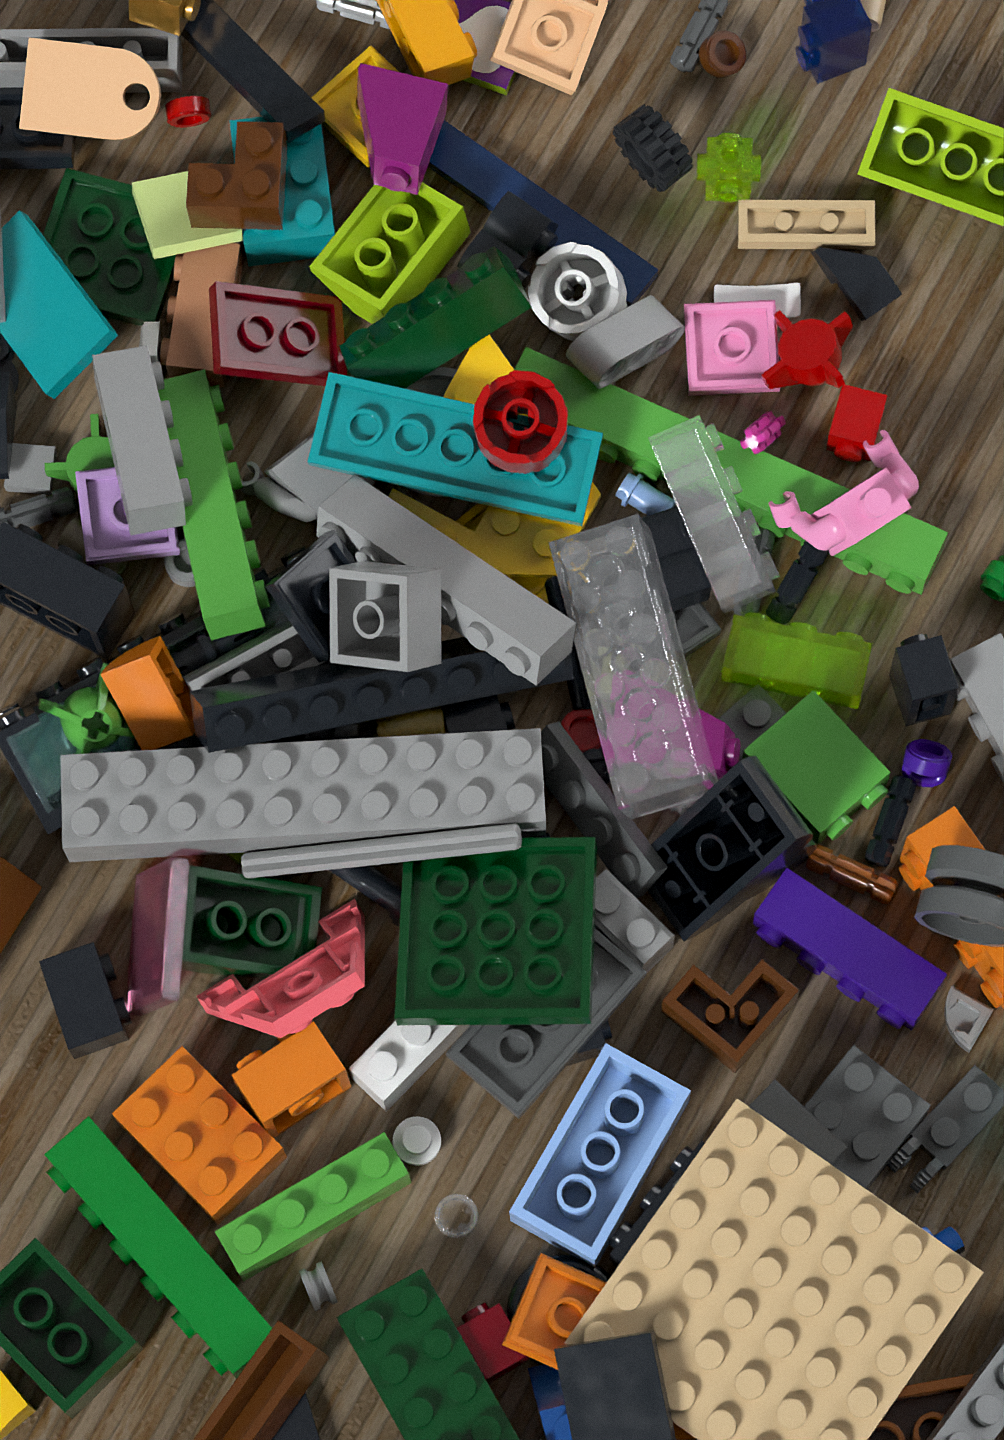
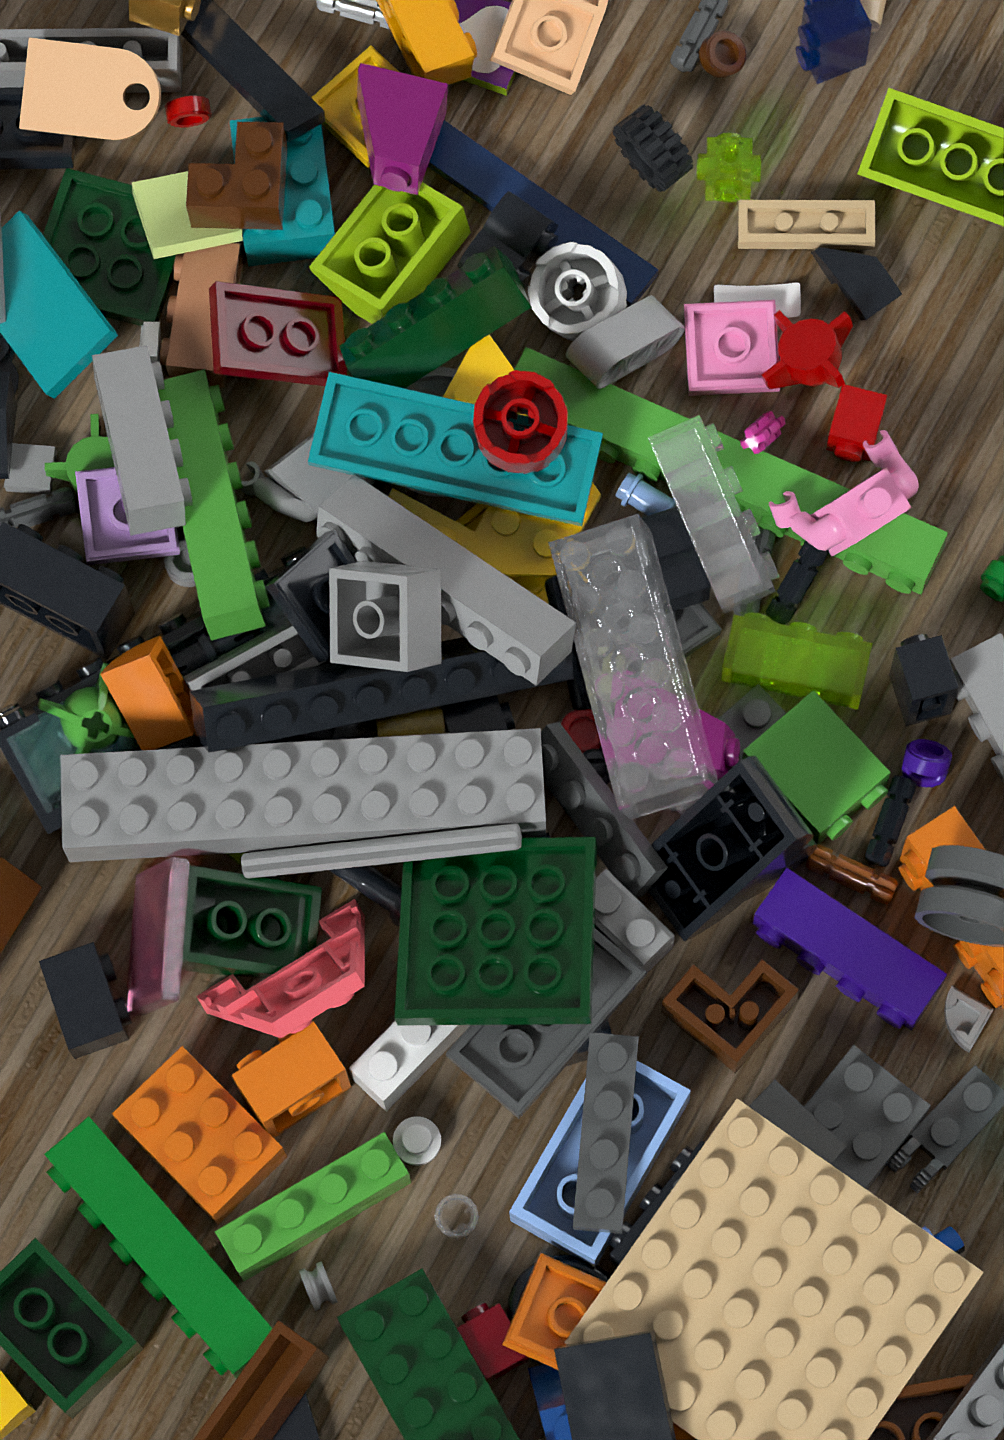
none -> dark grey plate [573,1032,639,1234]

